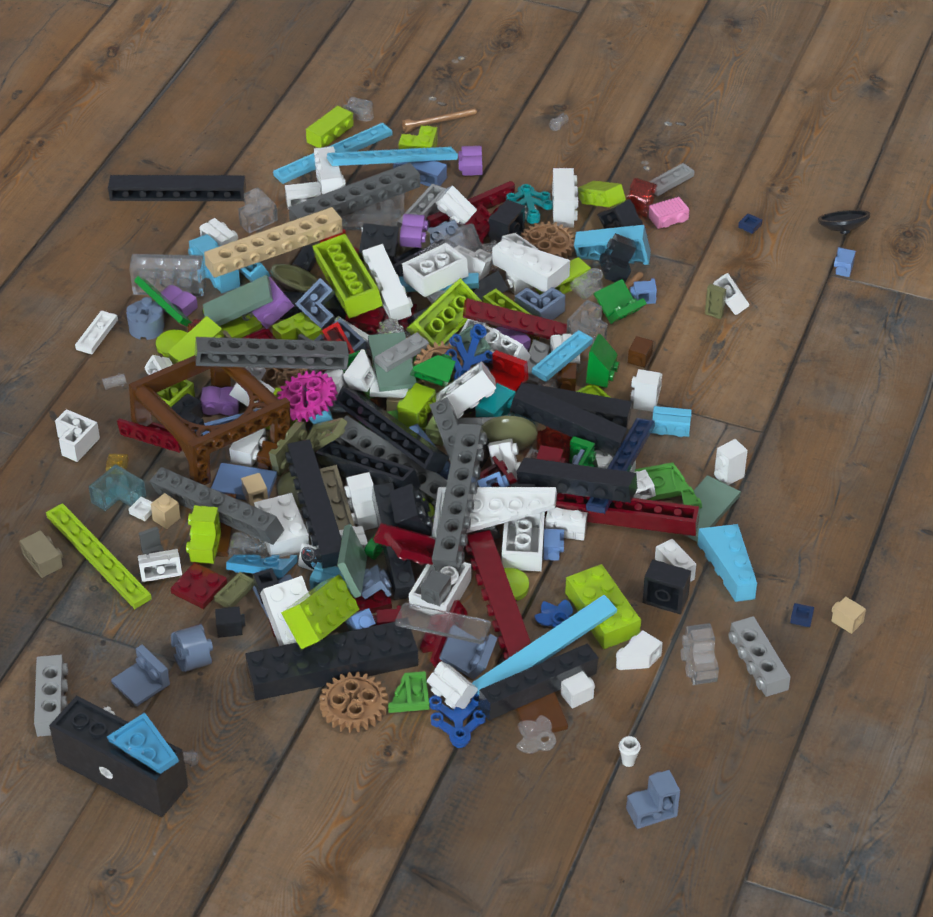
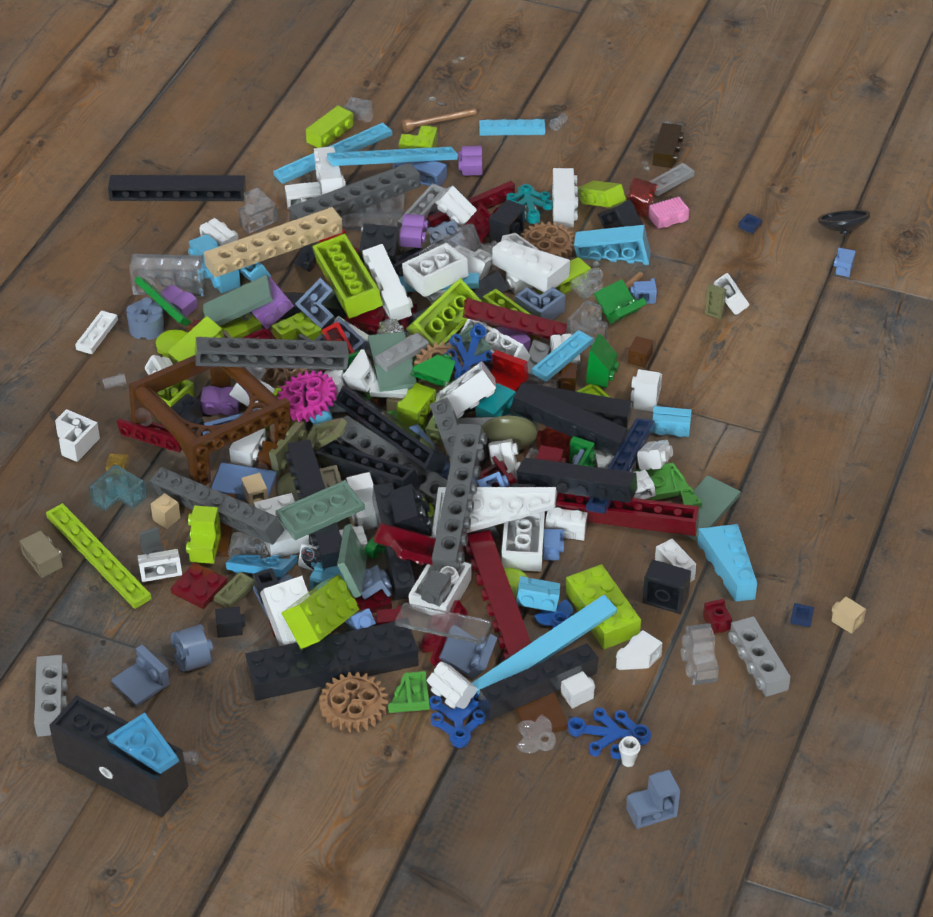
white plate [129,497,152,521] -> none
olive dish [270,264,319,293] -> none
black brick [599,233,637,283] -> none
white brick [714,439,748,485] -> none
none -> sand green tile [275,480,365,540]
none -> medium azure plate [479,119,545,136]
none -> medium azure brick [516,576,560,612]
none -> blue plant [568,708,651,759]
none -> white brick [637,440,673,470]
none -> dark brown brick [653,123,684,168]
none -> dark red brick [703,598,732,634]

